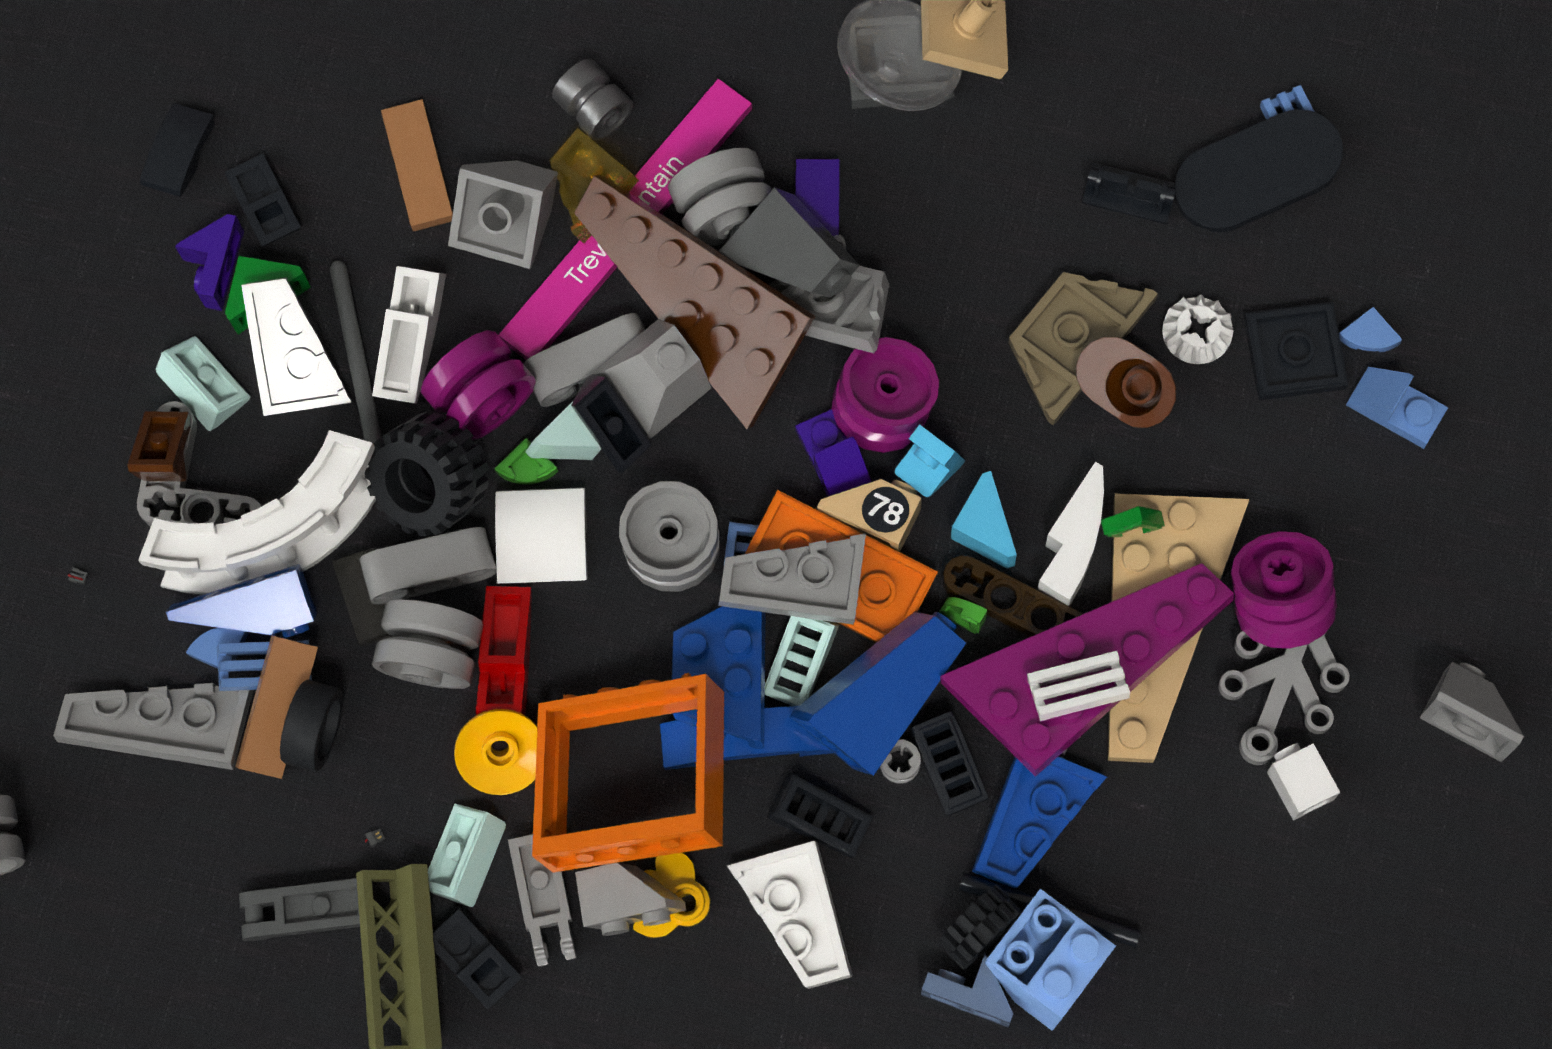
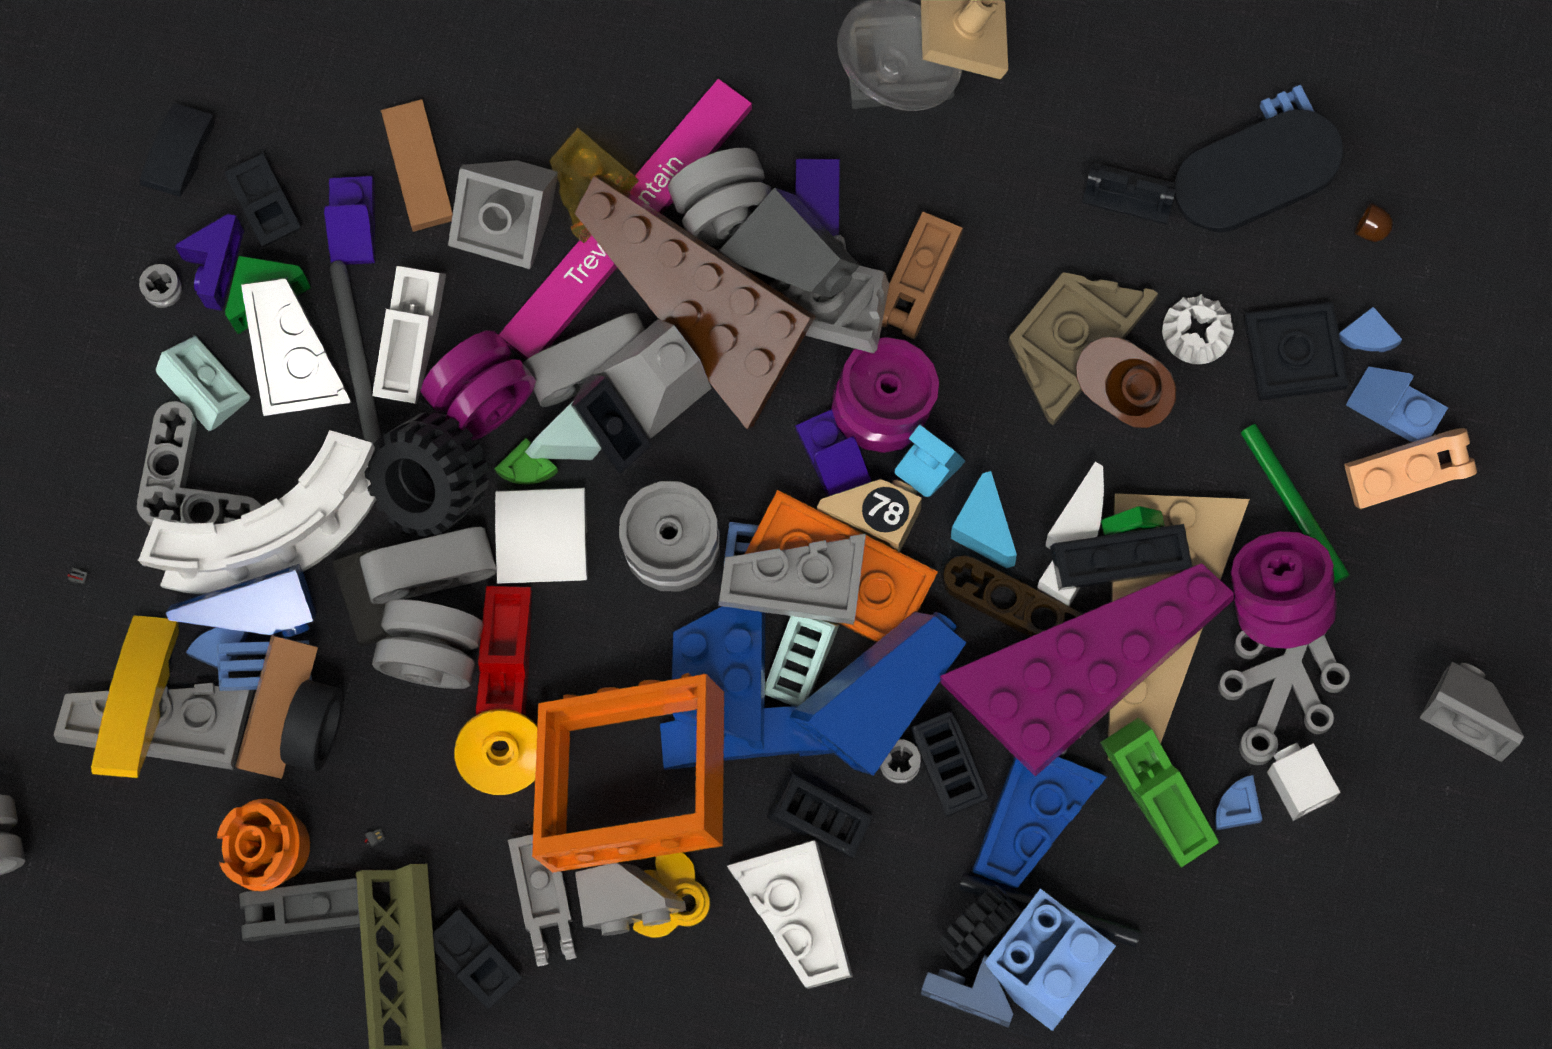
reddish brown slope [127,411,191,482] -> none
light aqua slope [428,803,506,907] -> none
flat silver wheel [552,58,633,141] -> none
bright green tile [939,597,987,634] -> none
white tile [1027,651,1130,721] -> none
none -> yellow slope [91,615,179,778]
none -> light grey bush [139,264,182,308]
none -> orange cone [217,799,310,891]
none -> dark purple slope [324,176,375,265]
none -> medium nougat plate [882,211,963,339]
none -> black tile [1050,524,1193,590]
none -> bright green slope [1100,718,1219,868]
none -> medium blue tile [1214,775,1262,830]
none -> green bar [1241,424,1350,584]
none -> light nougat plate [1344,428,1477,509]
none -> reddish brown hinge [1355,203,1393,242]

